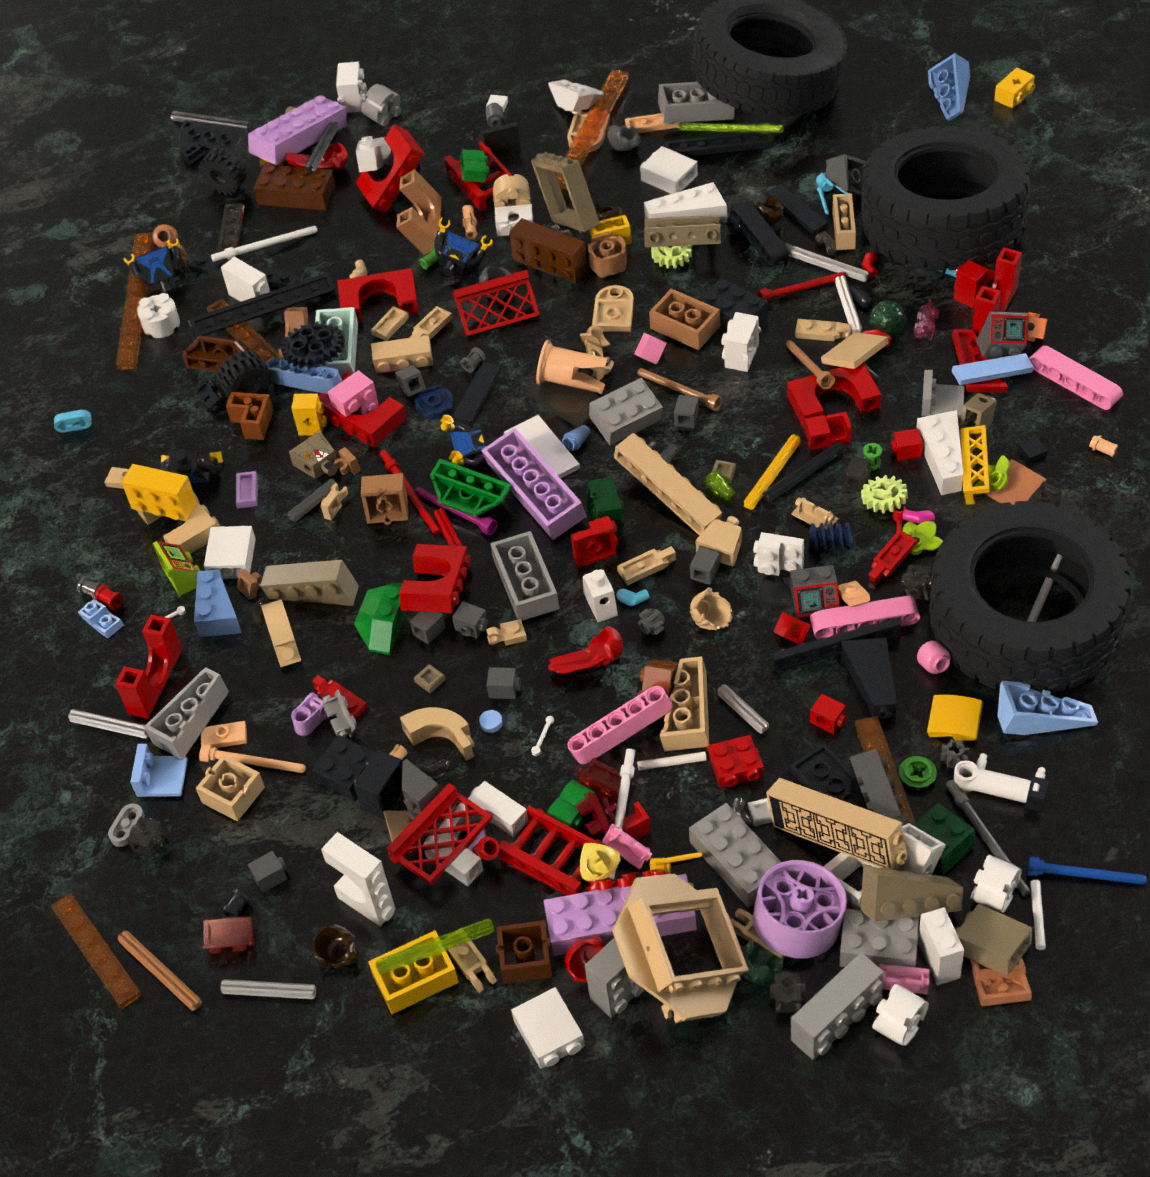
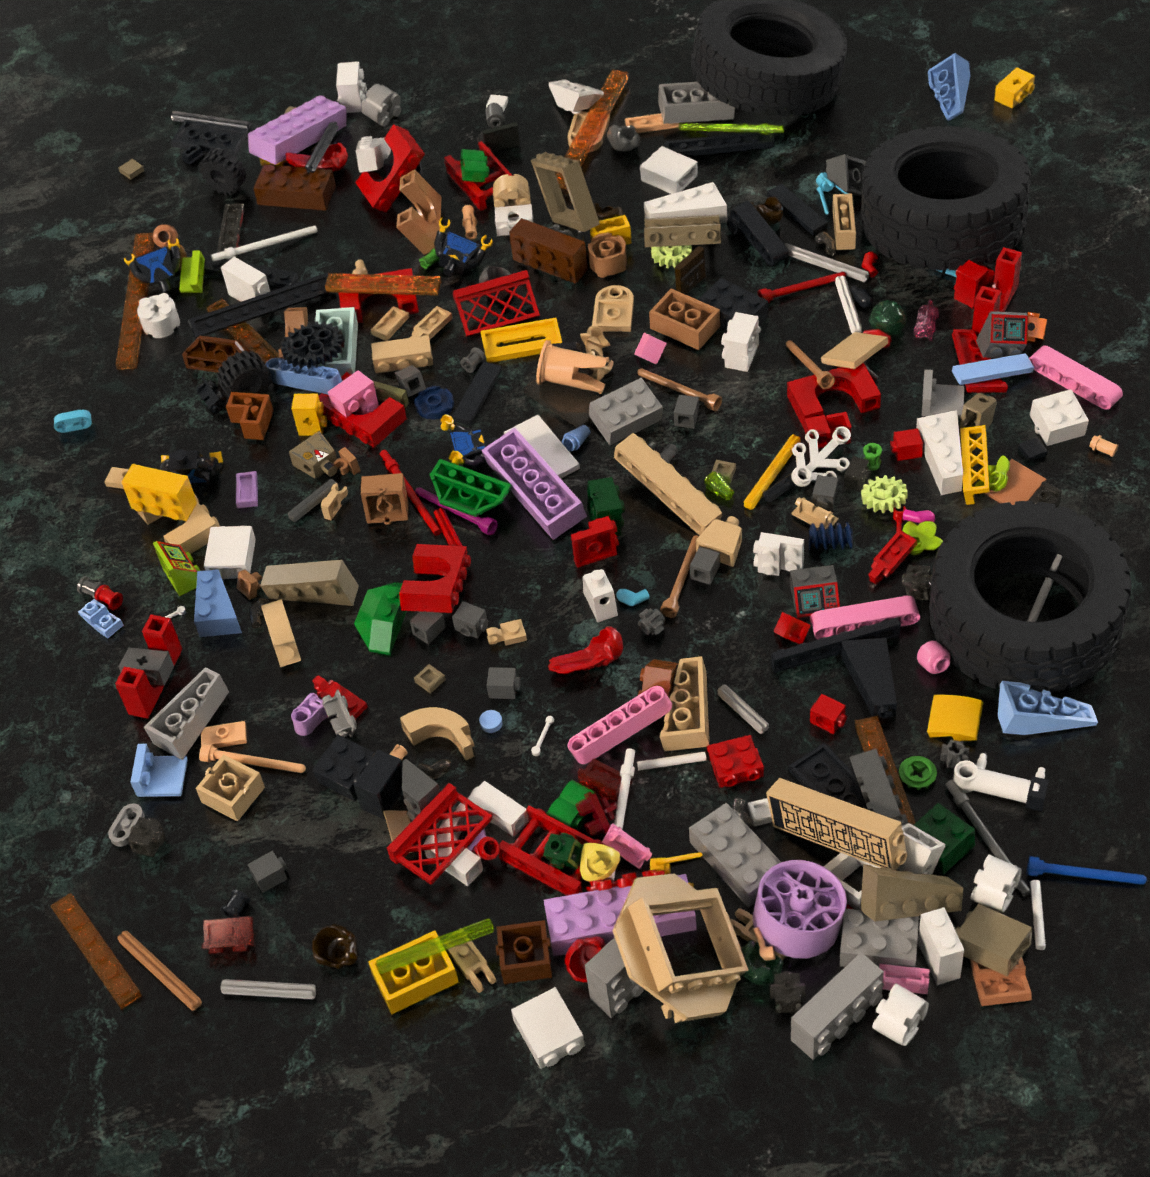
axle [68,709,149,739] -> none
white arch [321,832,396,926] -> none
light grey brick [490,531,559,621] -> none
tan hinge [617,546,676,586] -> none
red panel [622,802,651,840] -> none
tan hair [690,587,732,630] -> none
tan hinge [795,319,851,341] -> none
light nougat plate [838,581,870,607] -> none
none -> dark grey brick [118,648,174,686]
none -> dark tan tile [119,159,144,180]
none -> lime panel [179,250,205,293]
none -> clear orange plate [325,273,441,295]
none -> olive tile [372,380,409,408]
none -> yellow piece [481,318,562,363]
none -> dark green brick [543,832,584,869]
none -> medium nougat piece [660,535,699,618]
none -> dark brown tile [675,246,705,295]
none -> light nougat hand [753,927,776,961]
none -> white plant [791,426,851,487]
none -> dark grey brick [812,475,838,510]
none -> white brick [1030,389,1089,446]

